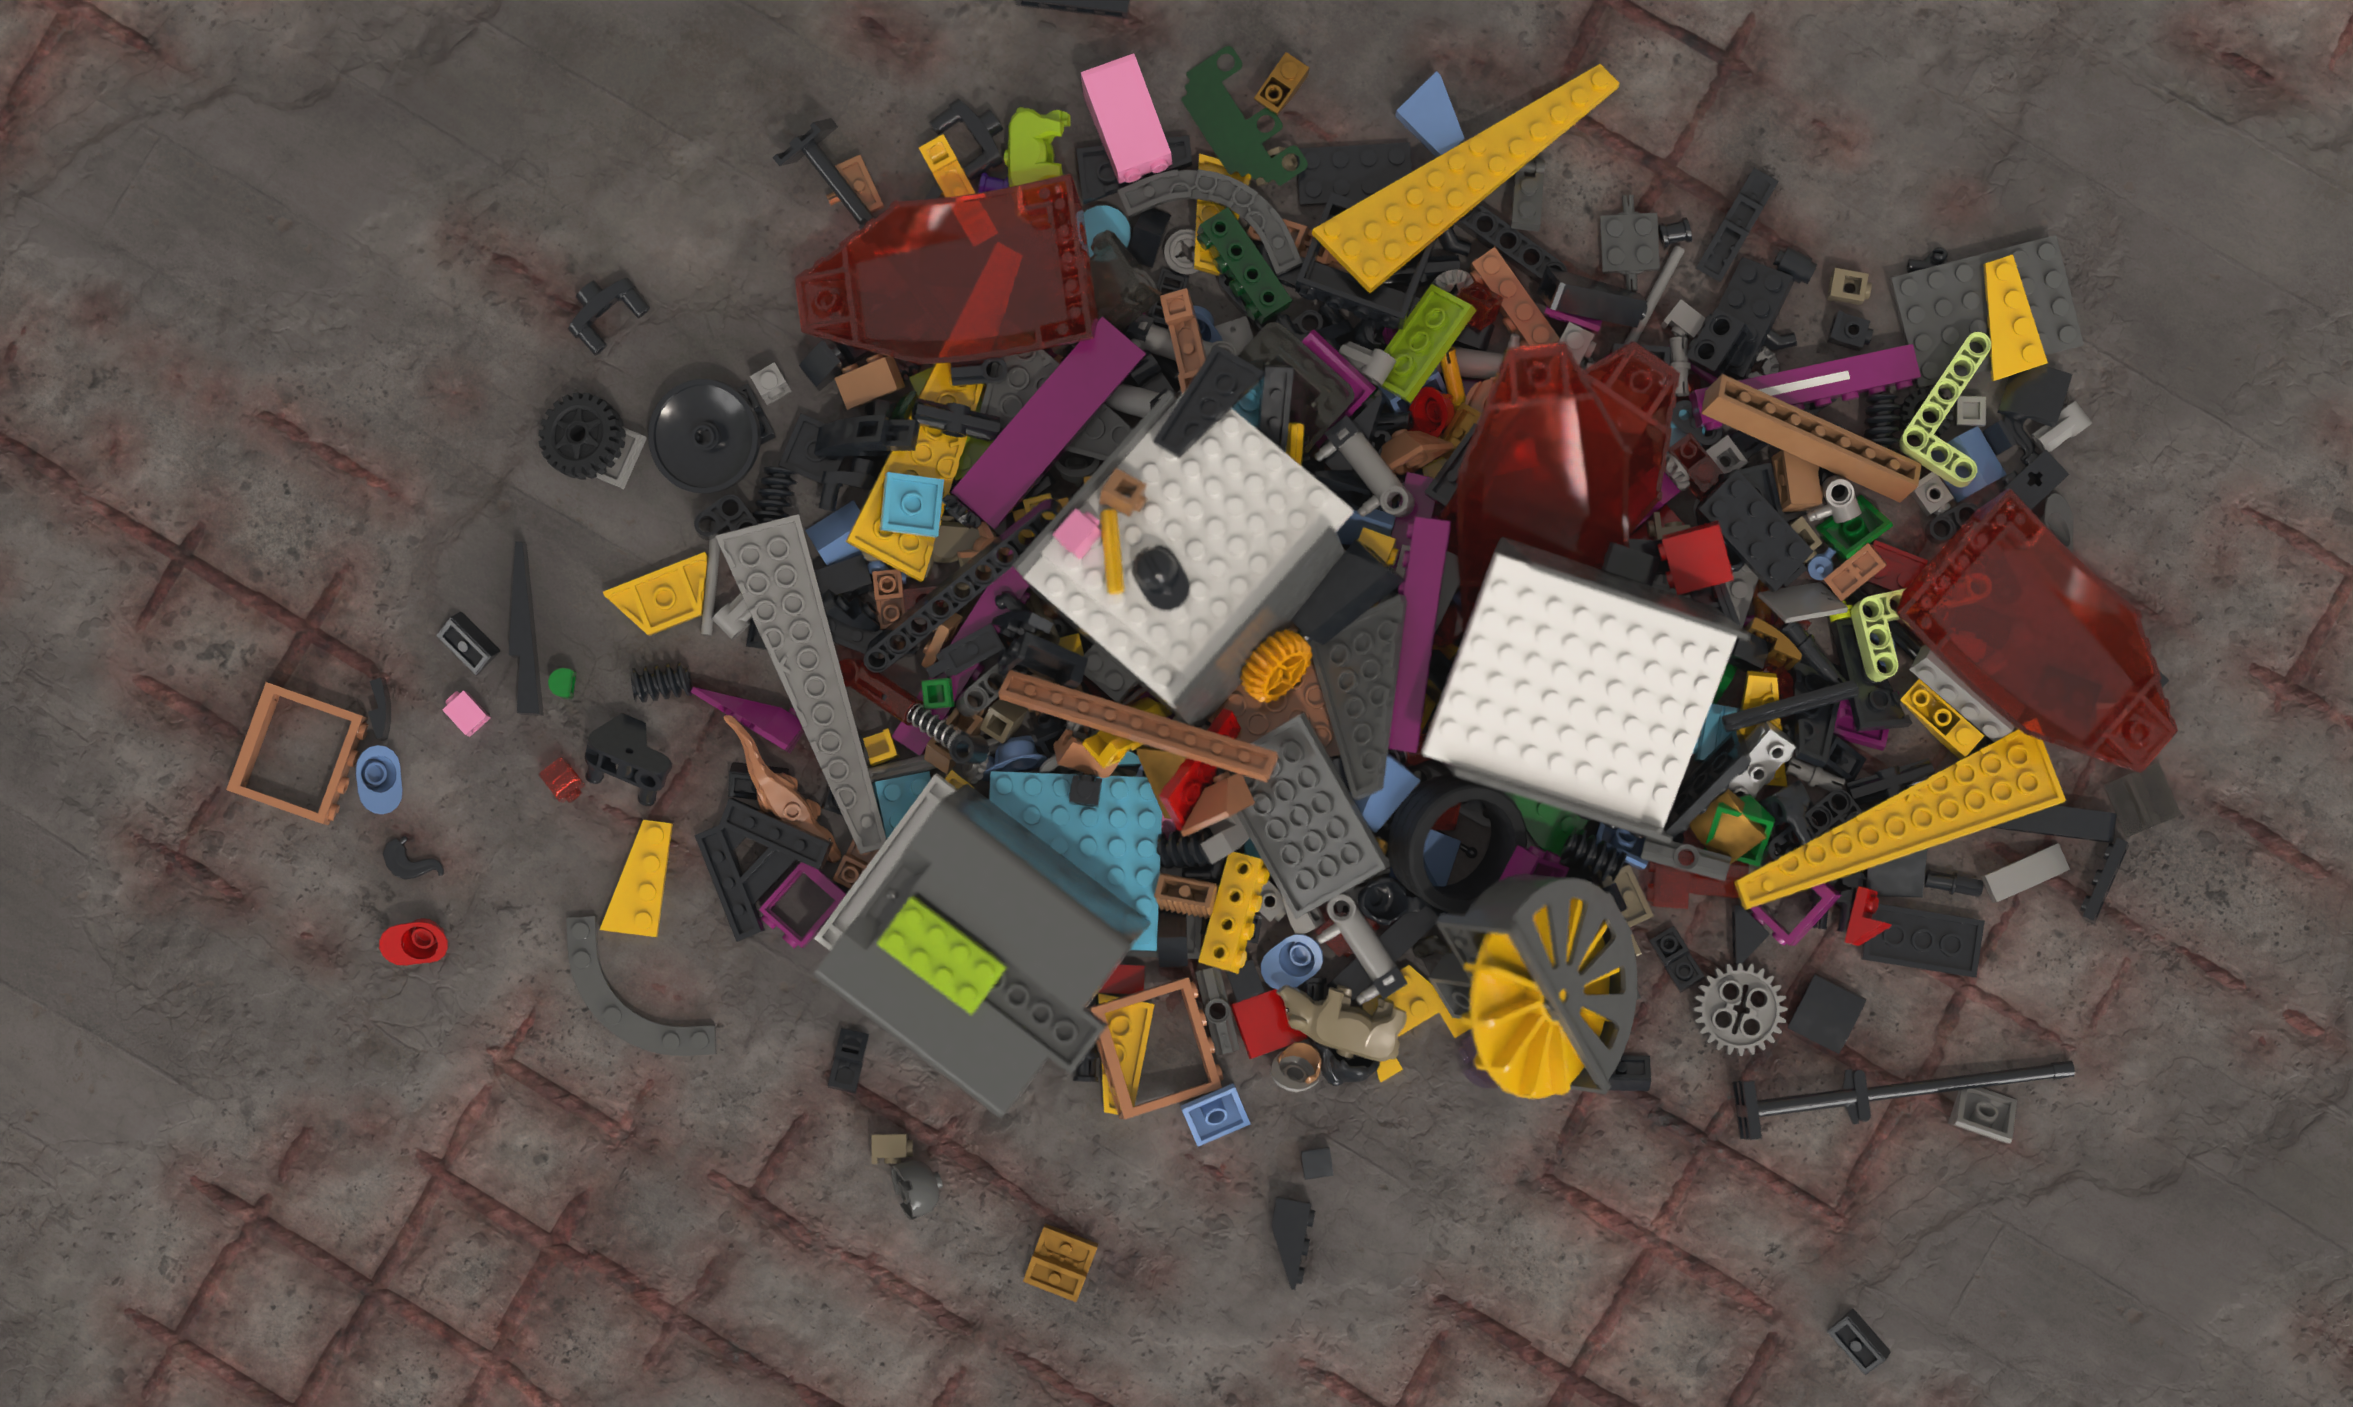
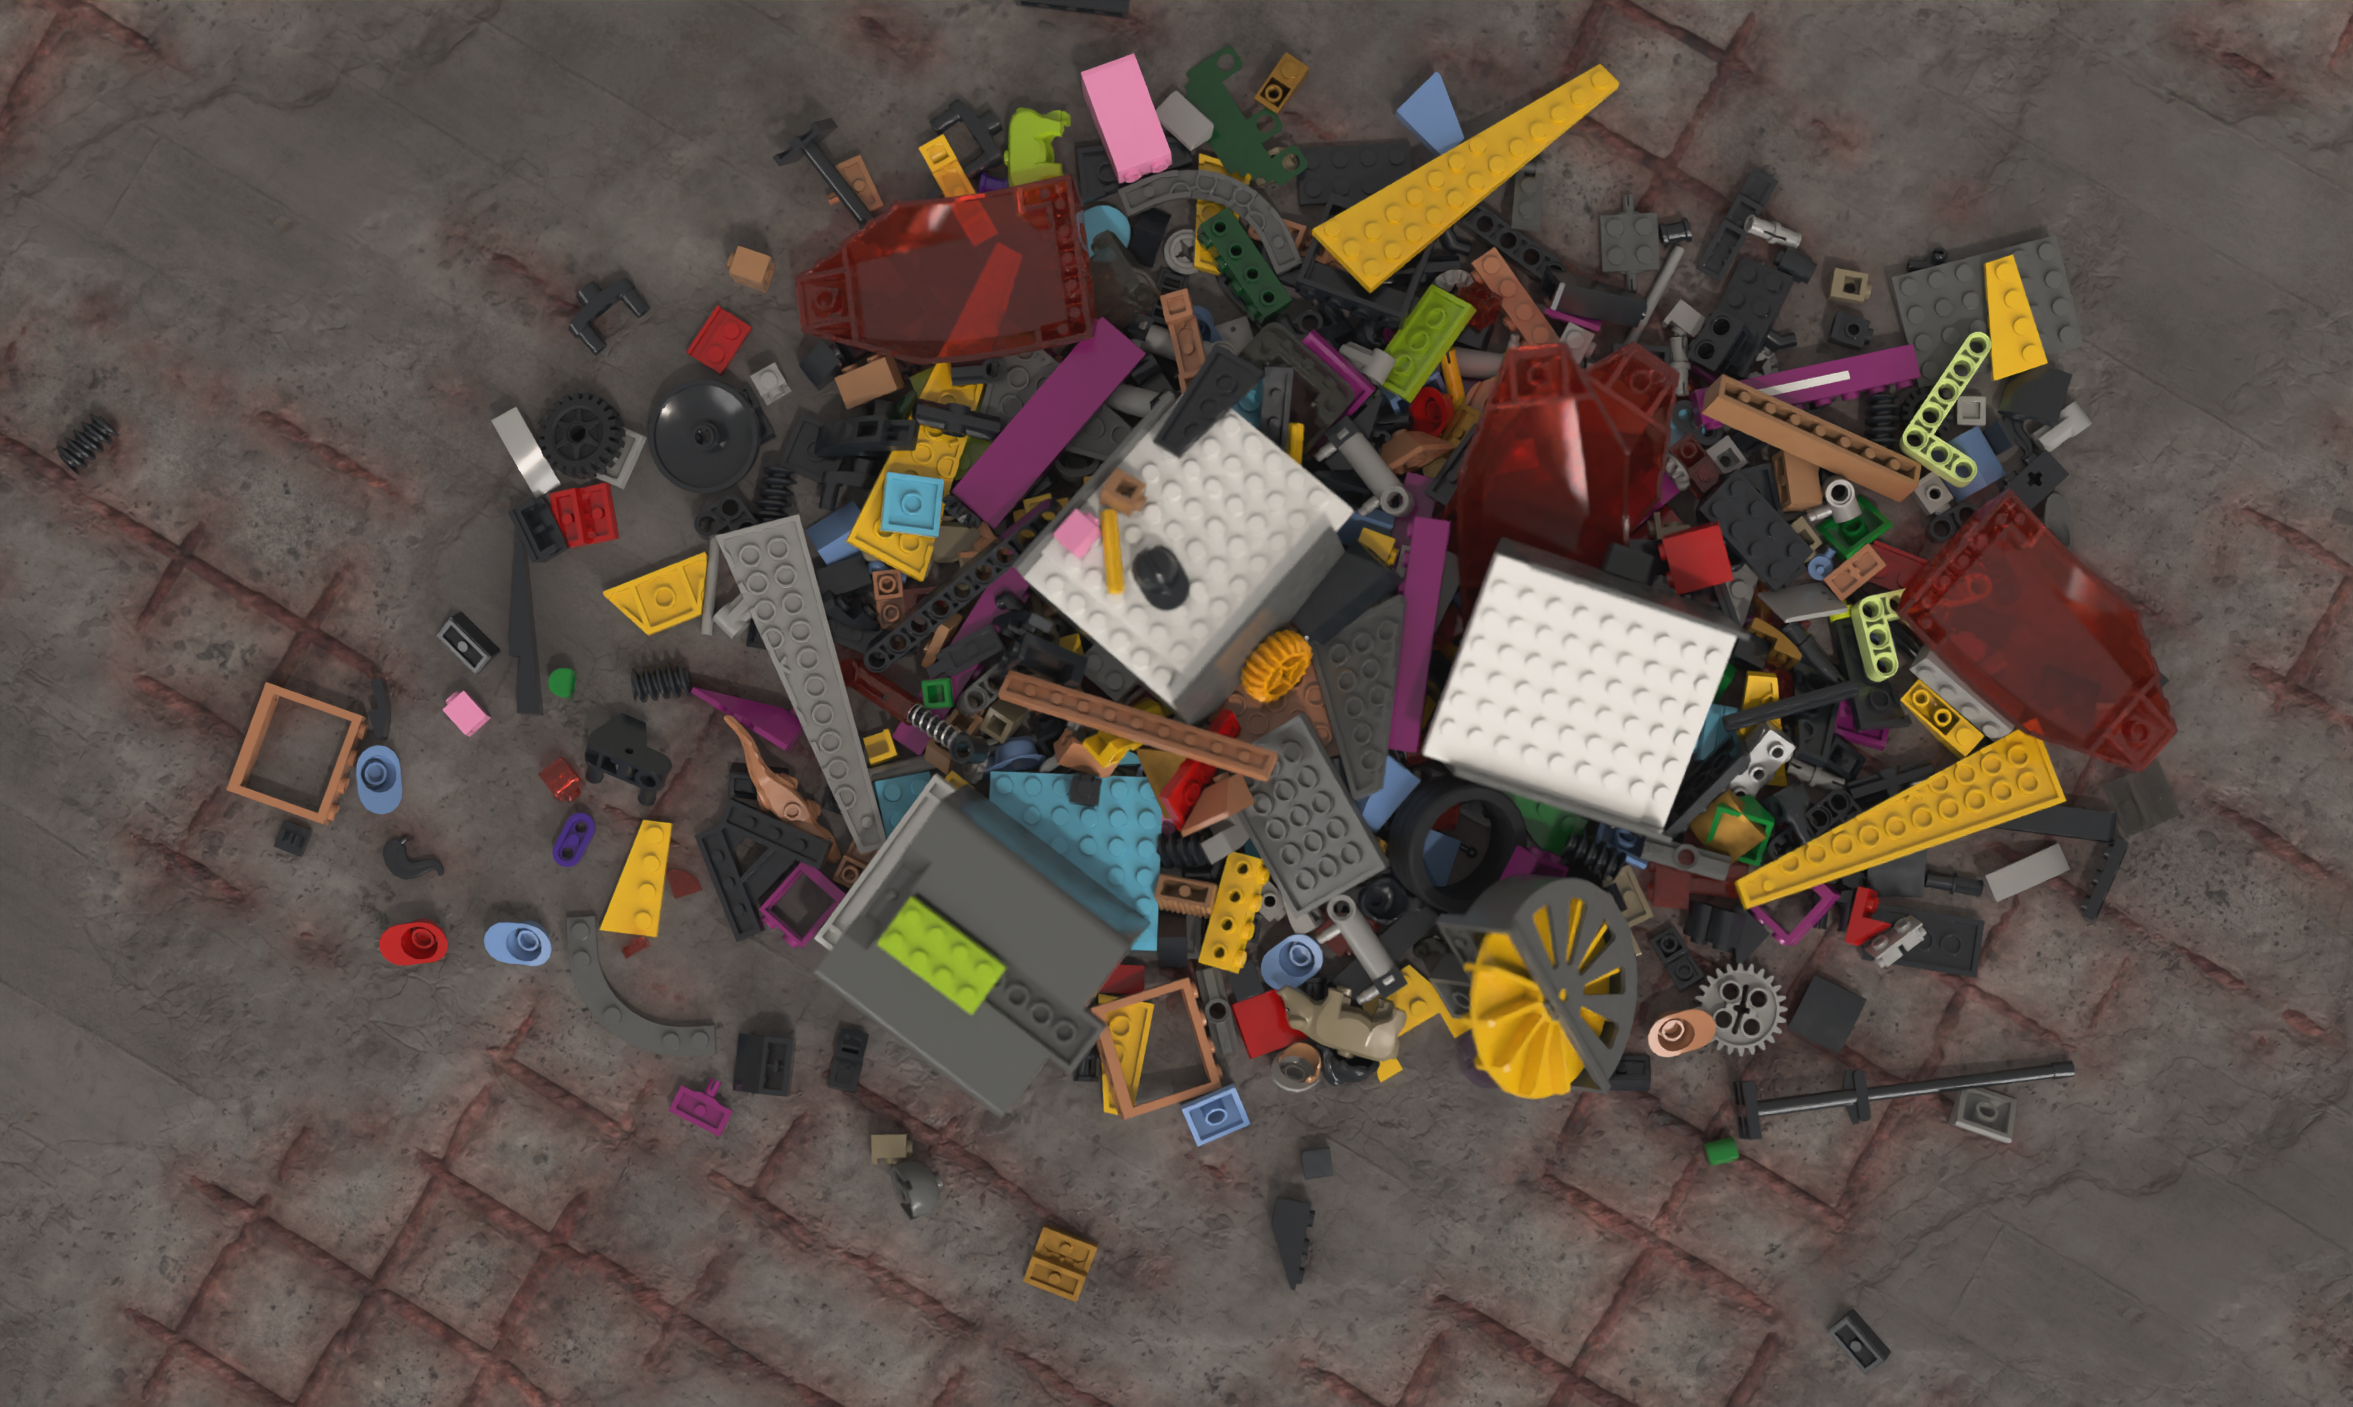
none -> black piece [56,413,120,475]
none -> black tile [273,820,313,857]
none -> medium blue piece [484,920,552,966]
none -> light grey slope [491,407,562,499]
none -> black hinge [508,498,570,563]
none -> red slope [549,483,620,548]
none -> dark purple plate [552,813,596,867]
none -> clear red tile [621,936,651,960]
none -> clear red tile [666,870,703,899]
none -> magenta plate [668,1077,733,1137]
none -> red plate [686,305,752,376]
none -> medium nougat brick [727,246,776,293]
none -> black slope [733,1033,797,1097]
none -> light grey slope [1155,91,1214,151]
none -> nougat piece [1648,1009,1716,1057]
none -> black brick [1682,900,1747,952]
none -> green brick [1704,1137,1739,1167]
none -> light grey pin [1744,214,1801,250]
none -> light grey hinge [1865,915,1927,968]

